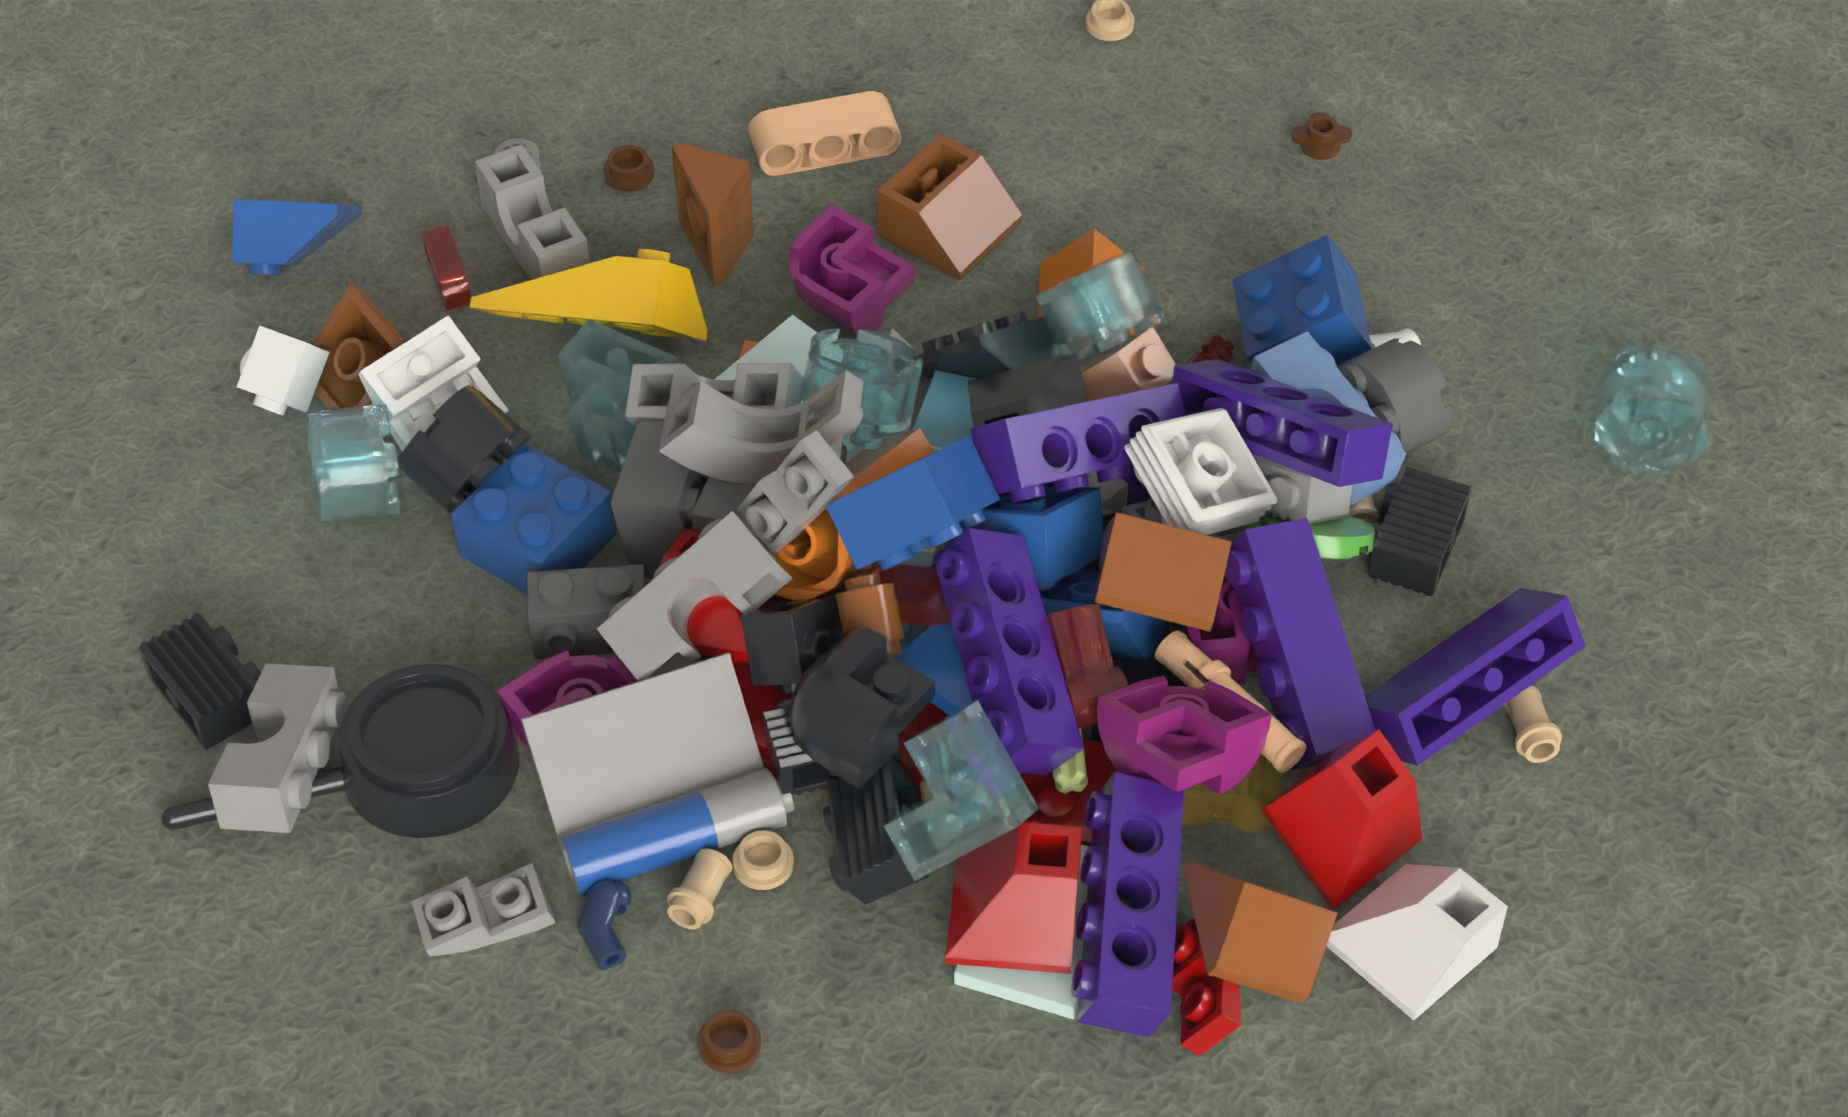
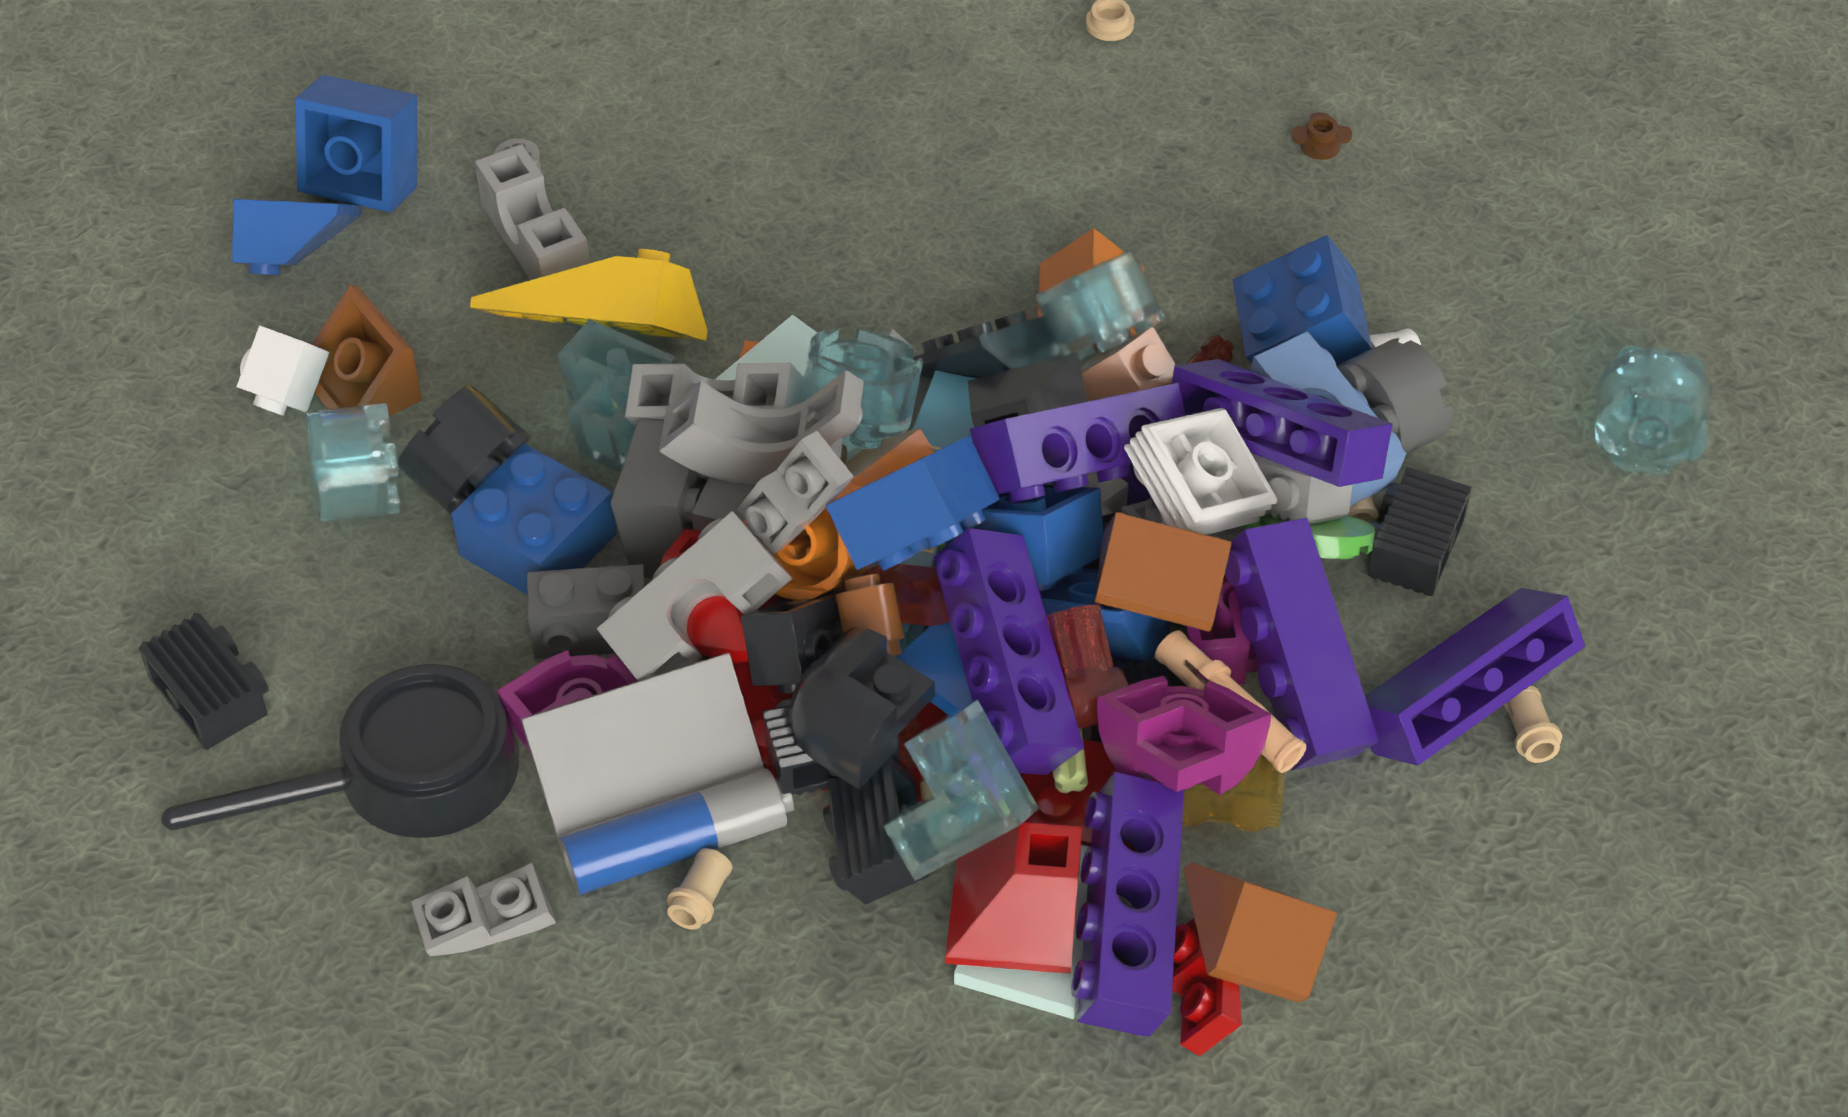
light grey arch [208,663,348,833] -> none
white slope [358,316,508,452] -> none
clear red beam [421,225,471,312] -> none
dark blue arm [577,879,632,970] -> none
reddish brown plate [603,145,655,191] -> none
dark orange slope [672,143,754,287] -> none
reddish brown plate [697,1010,761,1073] -> none
tan plate [733,830,794,890] -> none
light nougat beam [748,91,902,176] -> none
magenta brick [789,205,915,337] -> none
dark orange slope [877,134,1022,280] -> none
red slope [1260,729,1423,909] -> none
white slope [1327,864,1508,1020] -> none
none -> blue brick [295,75,417,212]

